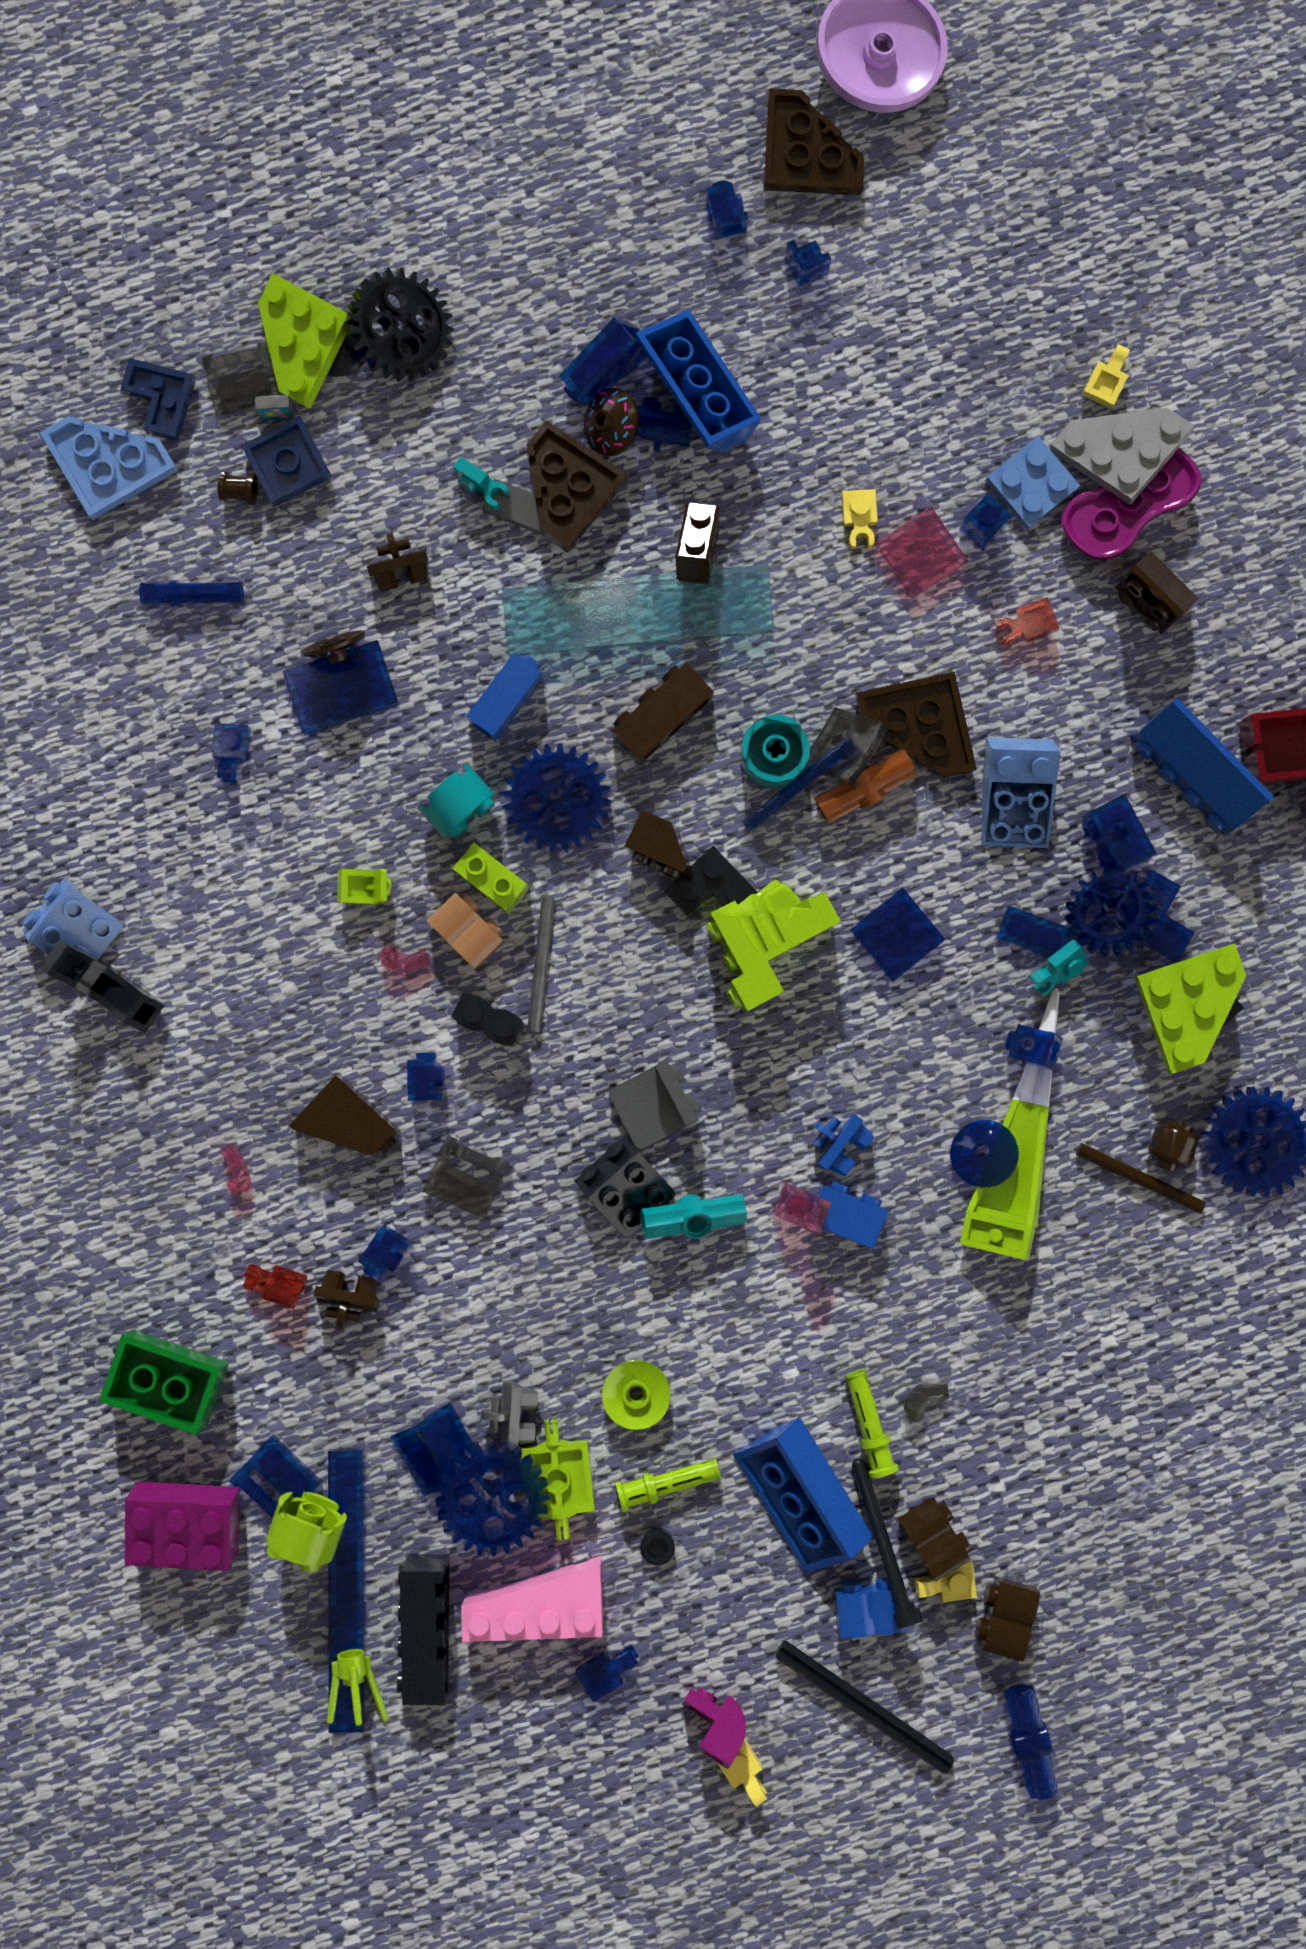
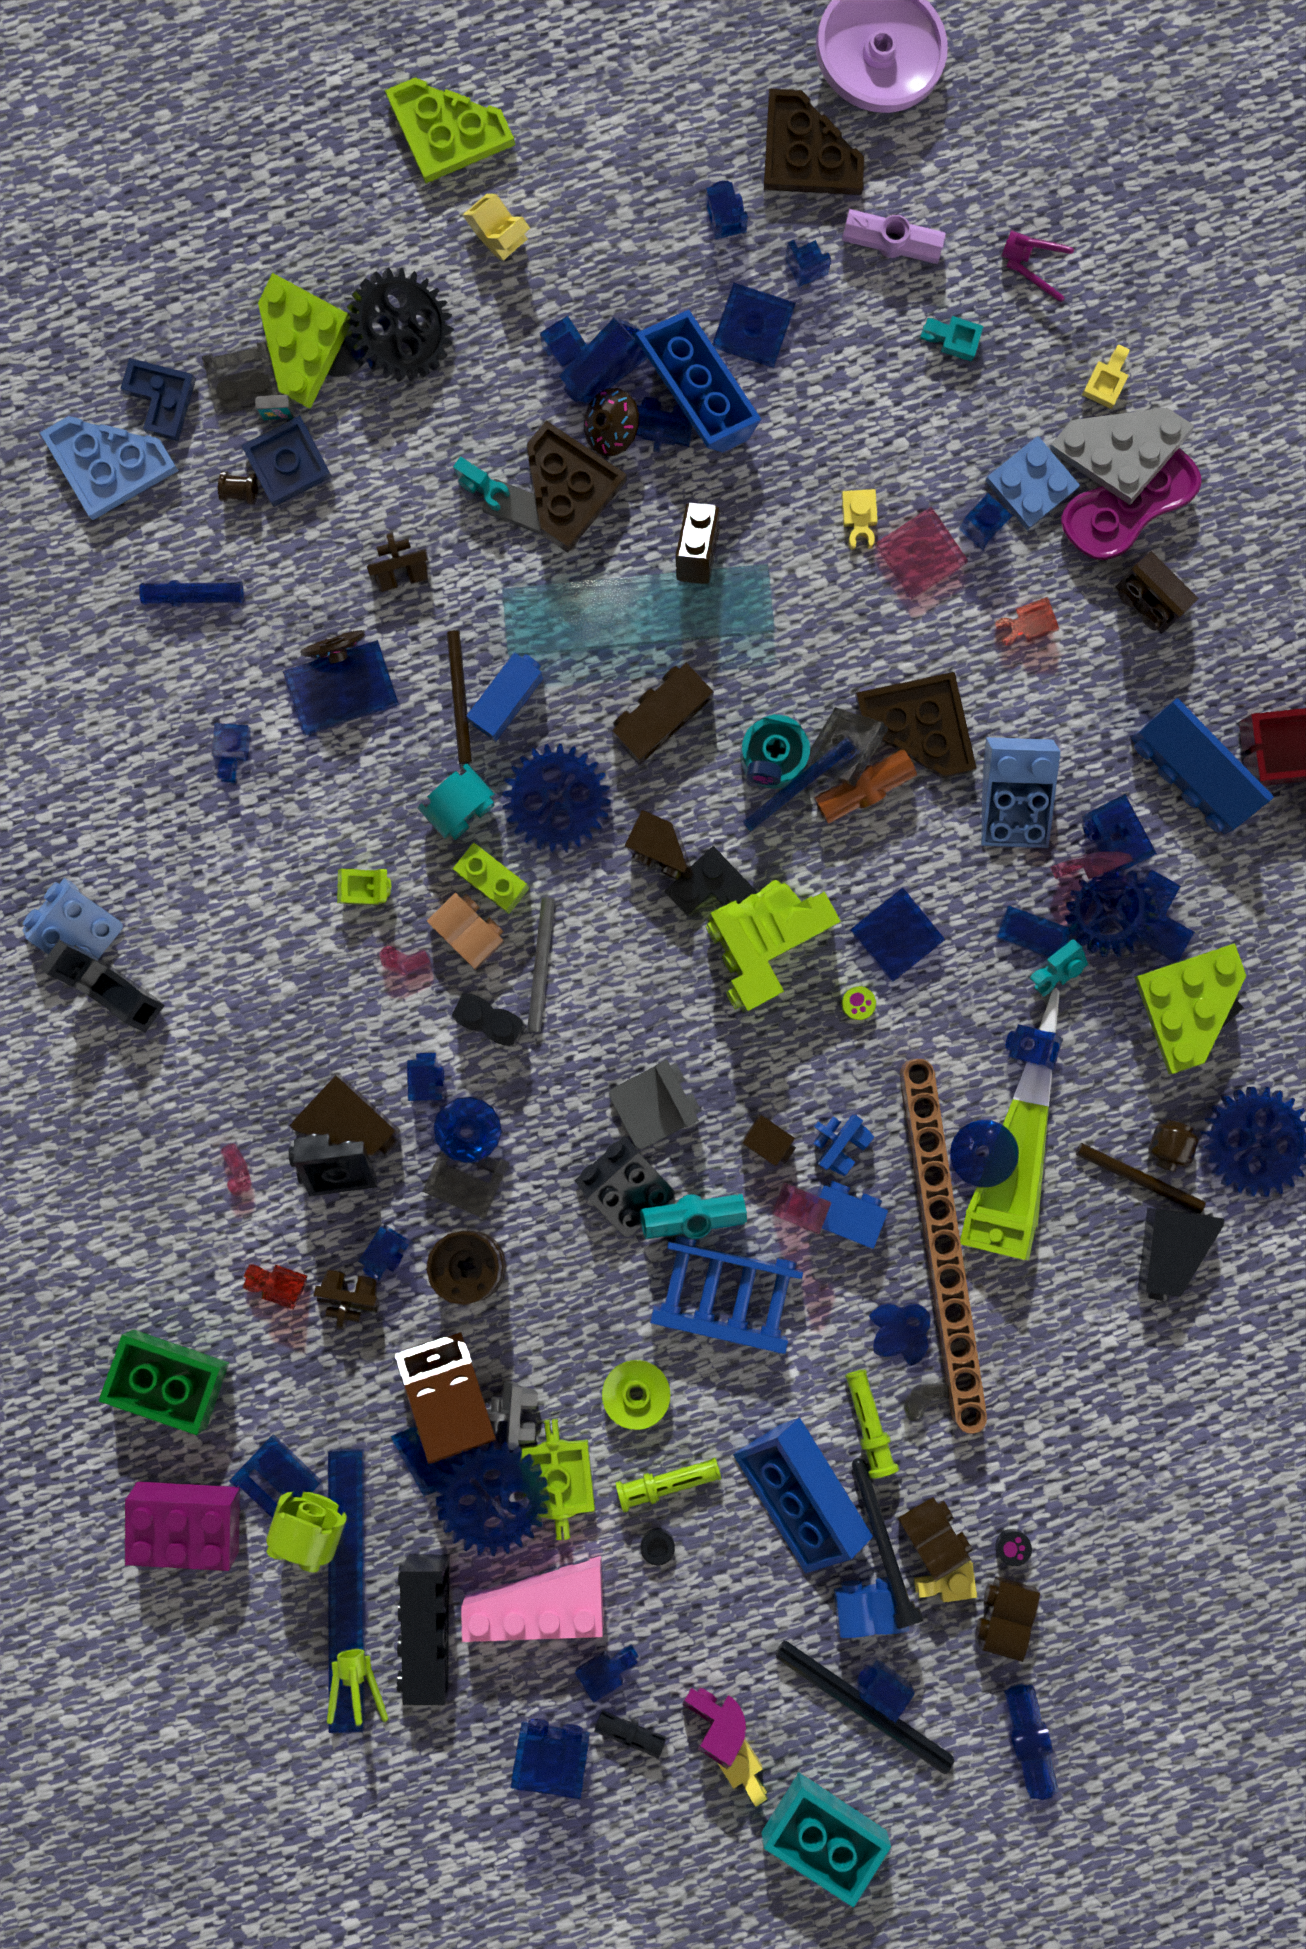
none -> black plate [288,1134,377,1197]
none -> lime plate [385,77,515,184]
none -> reddish brown slope [395,1332,496,1464]
none -> dark brown wheel [426,1231,507,1305]
none -> clear blue dish [433,1097,502,1163]
none -> dark brown bar [447,630,472,764]
none -> light yellow brick [462,194,530,261]
none -> clear blue slope [510,1719,590,1800]
none -> clear blue panel [540,316,590,367]
none -> black pin [594,1709,666,1759]
none -> blue fence [650,1235,803,1354]
none -> clear blue plate [712,282,796,368]
none -> dark brown brick [741,1114,796,1166]
none -> dark blue tile [746,761,782,785]
none -> teal brick [761,1772,892,1908]
none -> lime tile [841,986,876,1020]
none -> lavender piece [842,209,946,264]
none -> clear blue brick [857,1659,915,1723]
none -> clear blue plate [869,1303,931,1366]
none -> medium nougat beam [900,1059,987,1434]
none -> teal plate [920,316,984,362]
none -> black tile [995,1529,1032,1567]
none -> magenta plant [1002,230,1074,302]
none -> clear pink slope [1050,852,1133,879]
none -> black slope [1138,1207,1224,1301]

